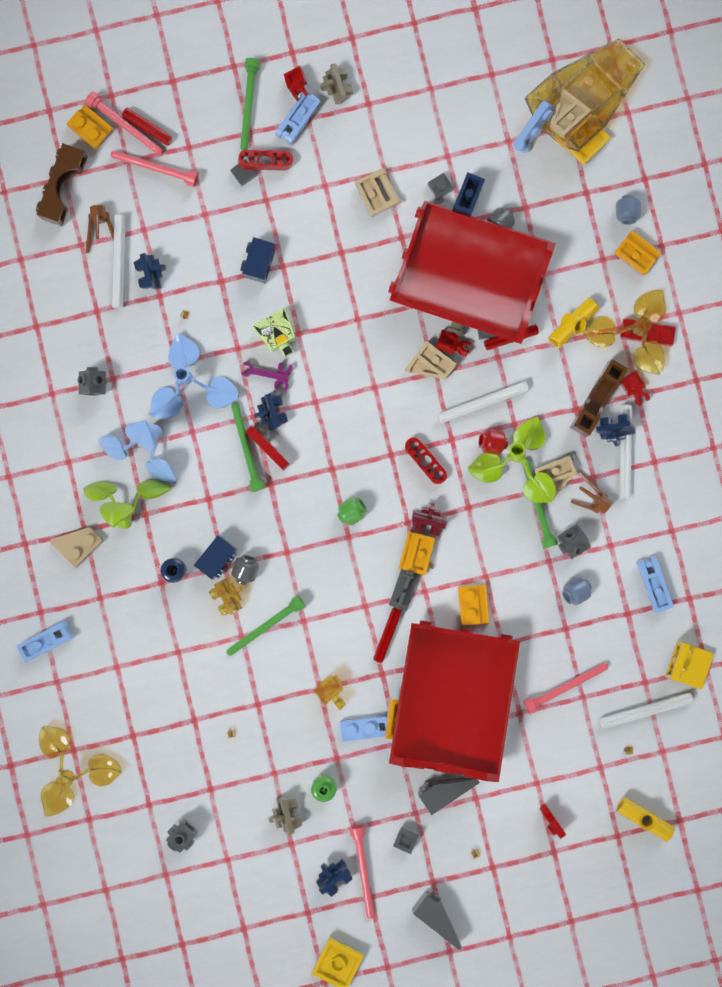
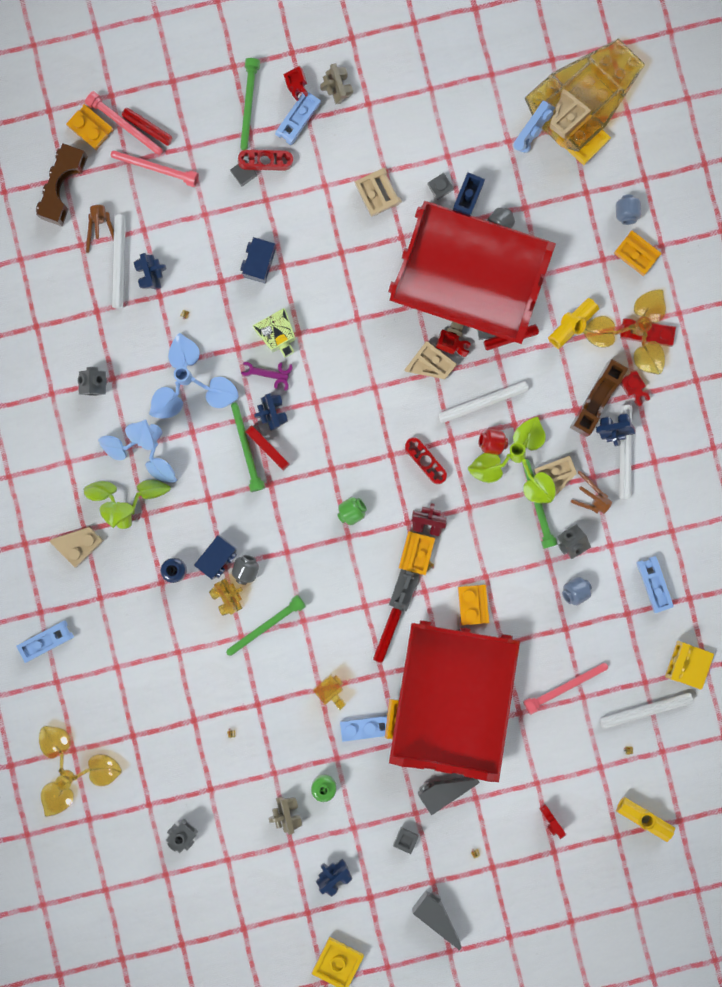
coral piece [349,825,374,919] -> none

